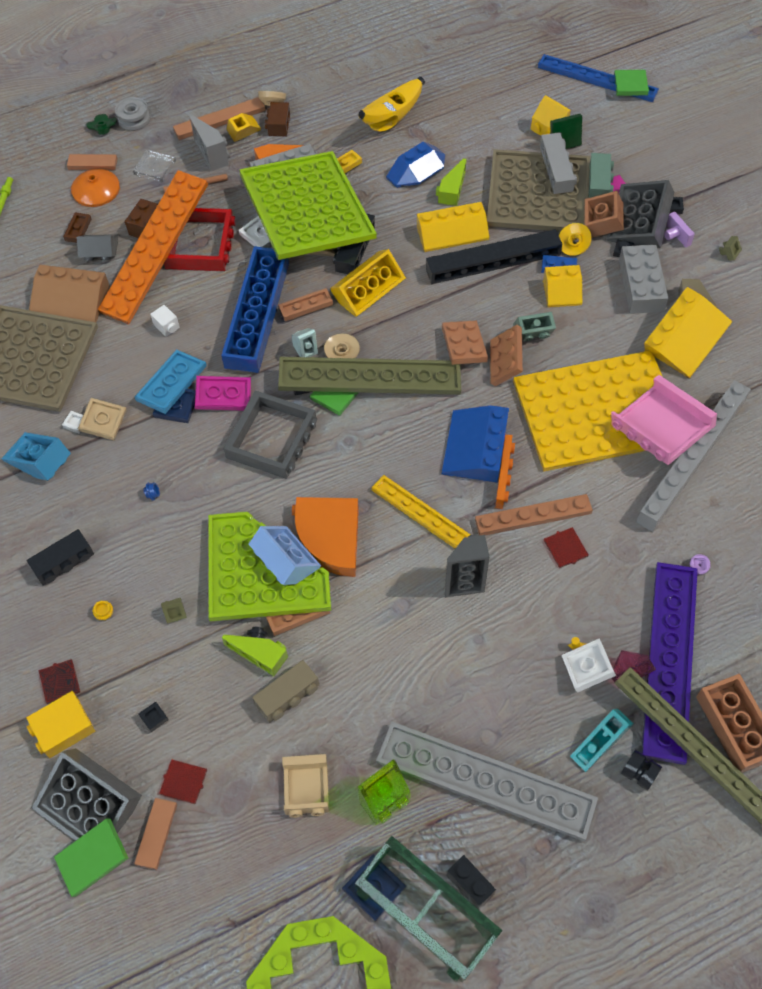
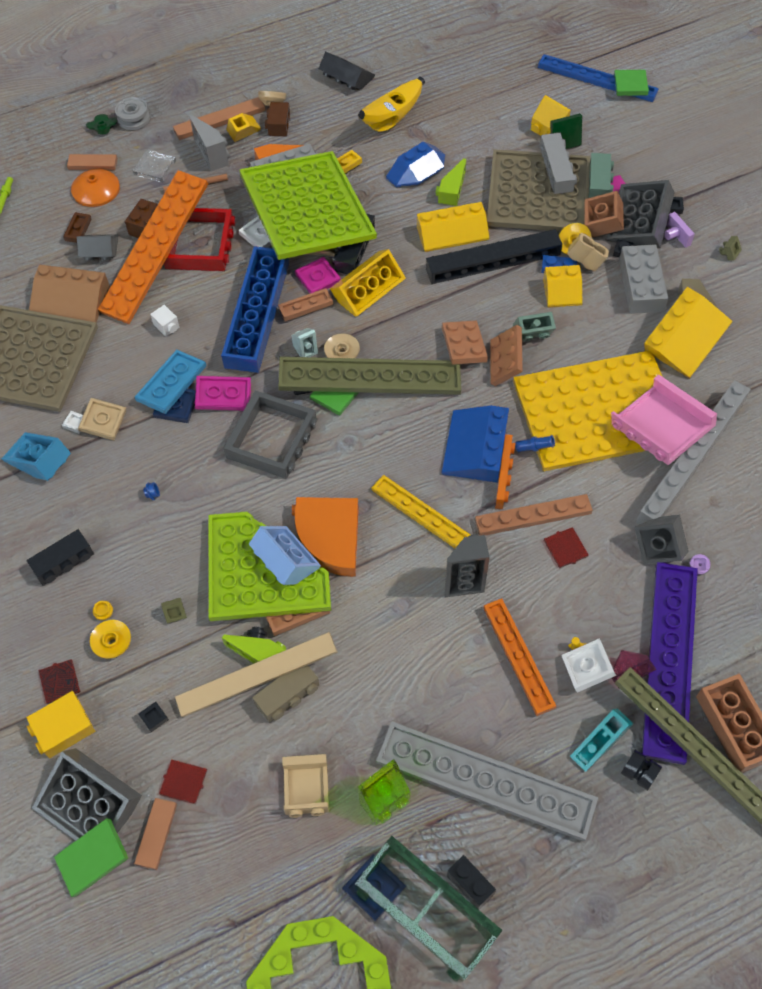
none -> yellow dish [90,620,131,659]
none -> tan tile [175,632,338,717]
none -> dark pink tile [295,257,341,293]
none -> black slope [318,51,375,90]
none -> orange plate [483,598,556,716]
none -> blue pin [515,435,555,453]
none -> tan brick [567,233,609,271]
none -> dark grey slope [634,515,689,564]

